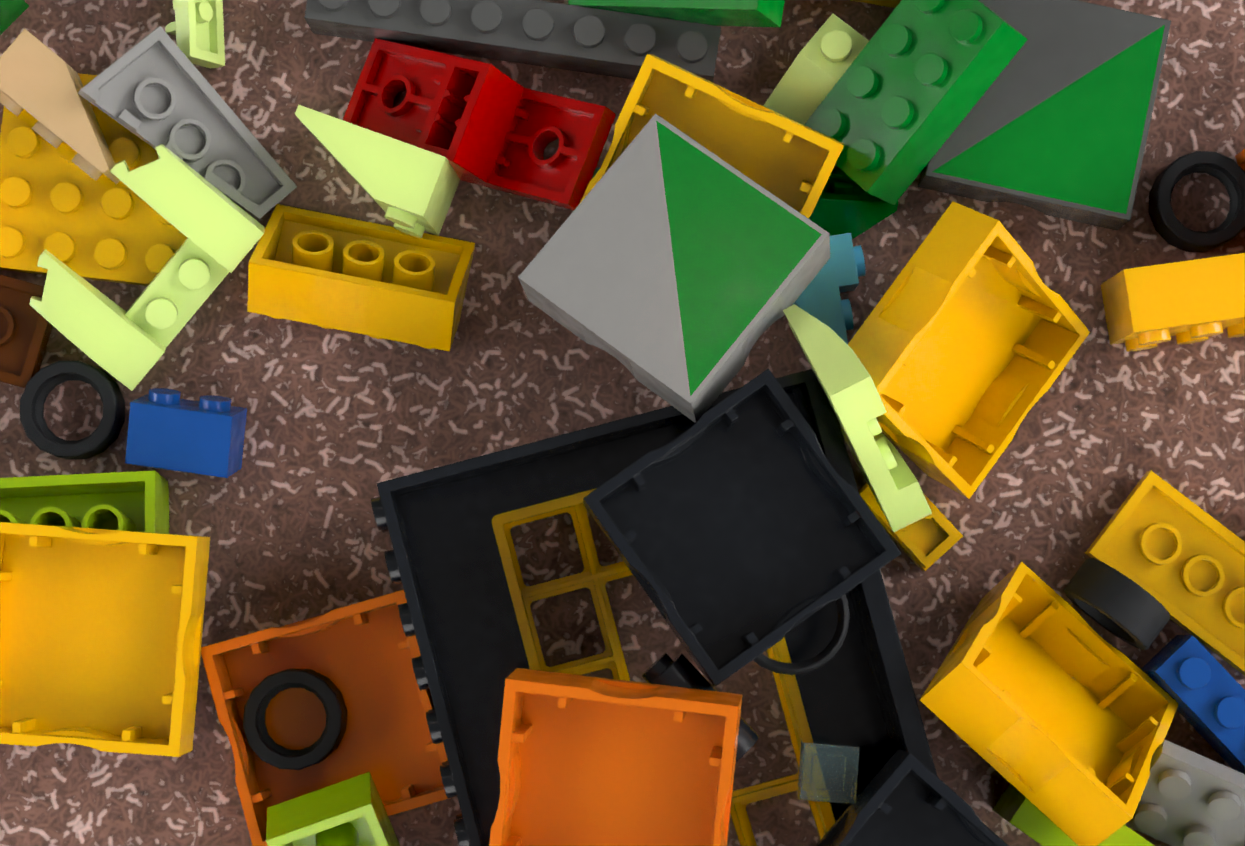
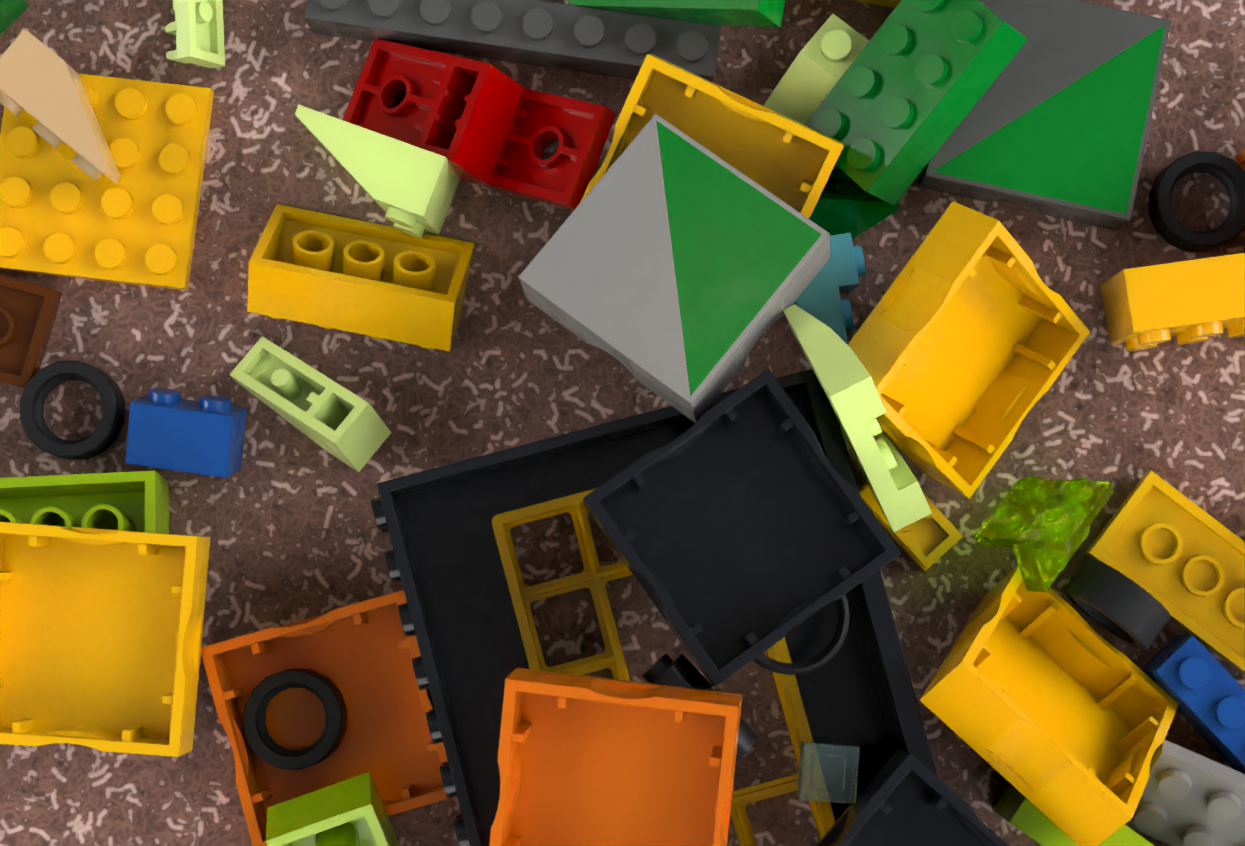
yellowish green wedge [29,144,265,391] -> none
light grey wing [78,26,297,220] -> none
none -> yellowish green slope [229,336,391,472]
none -> clear neon green bracket [975,476,1114,592]

